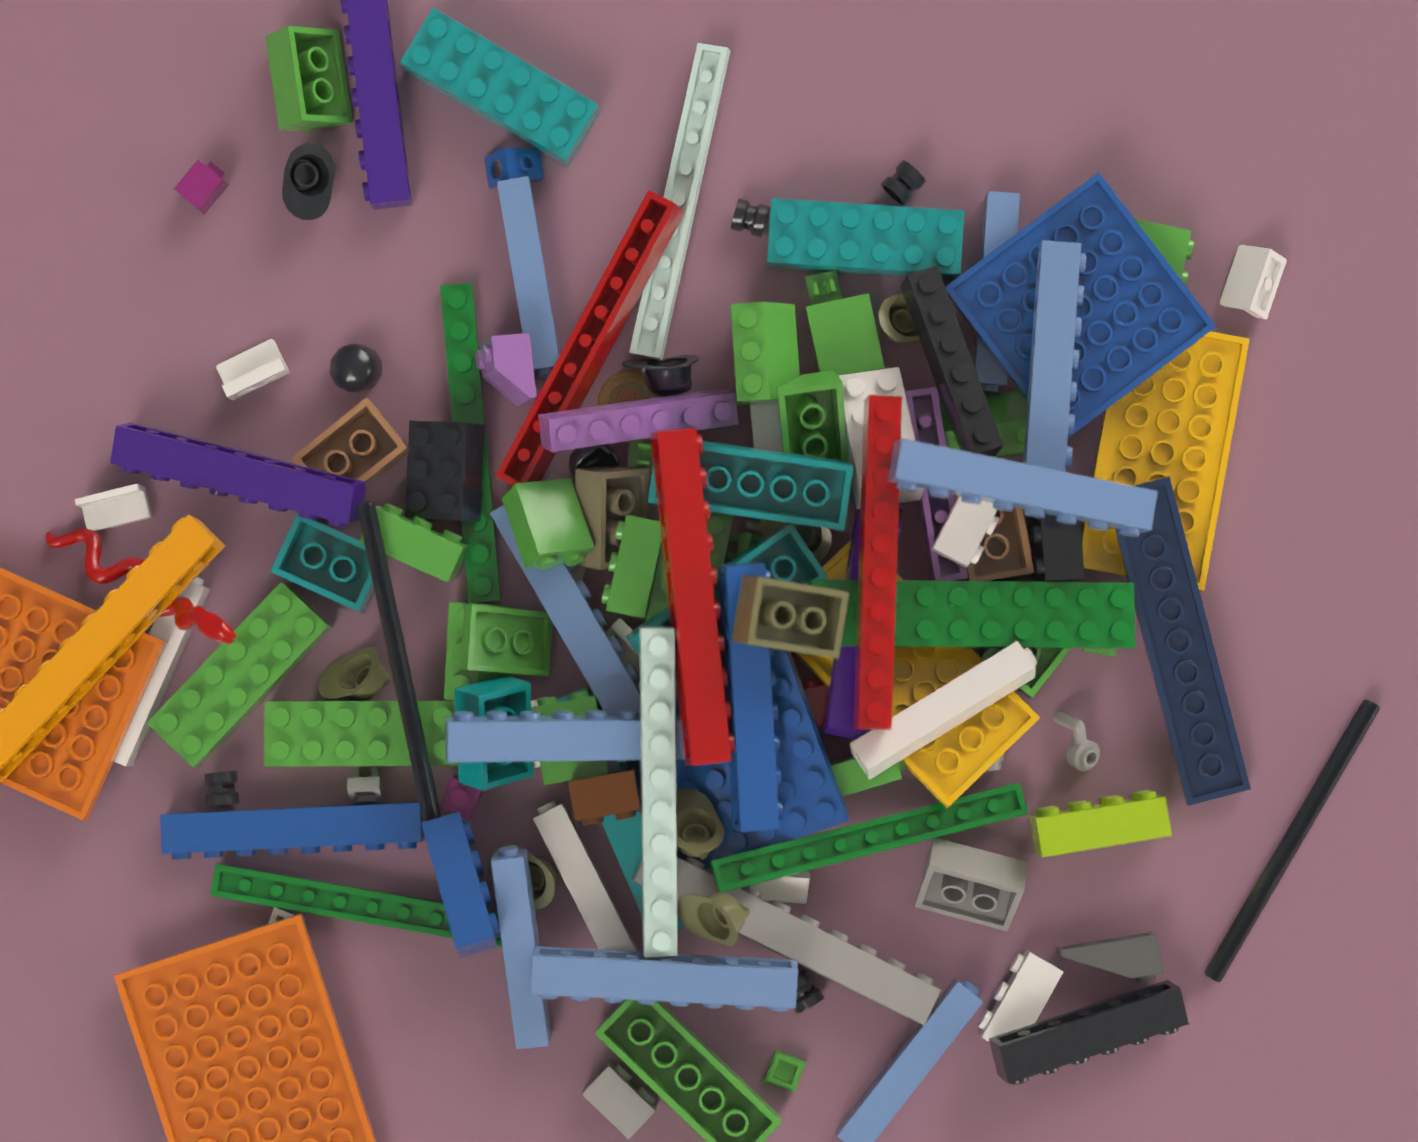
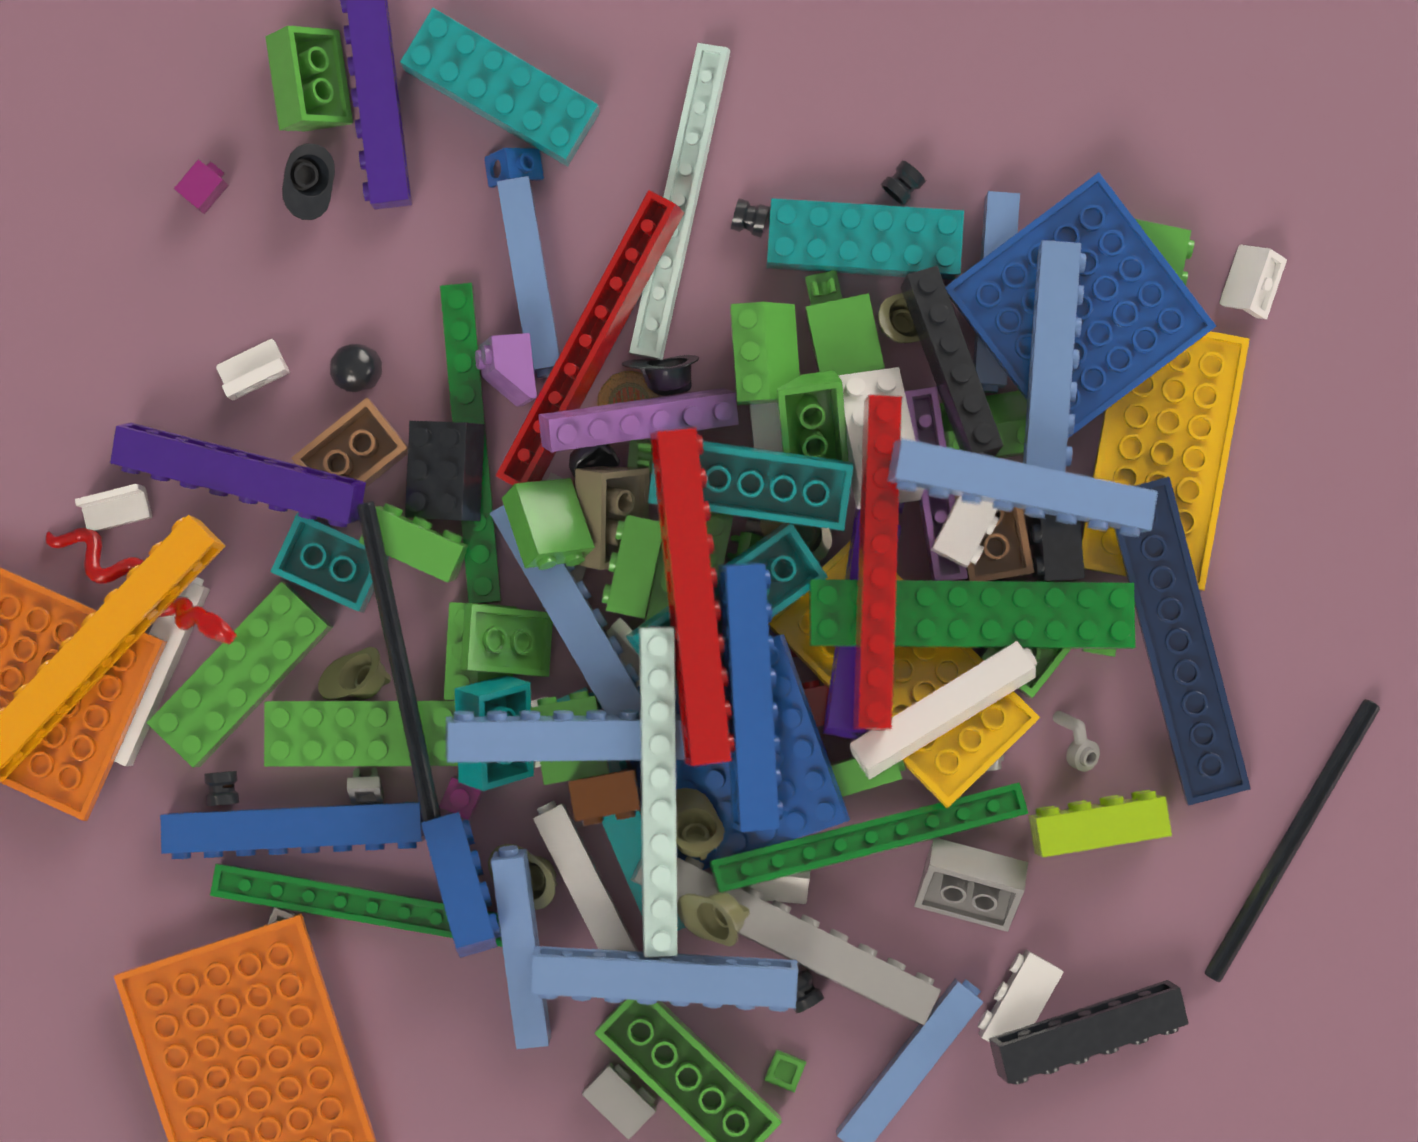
olive brick [731,575,849,659] -> none
dark grey slope [1057,932,1164,982] -> none

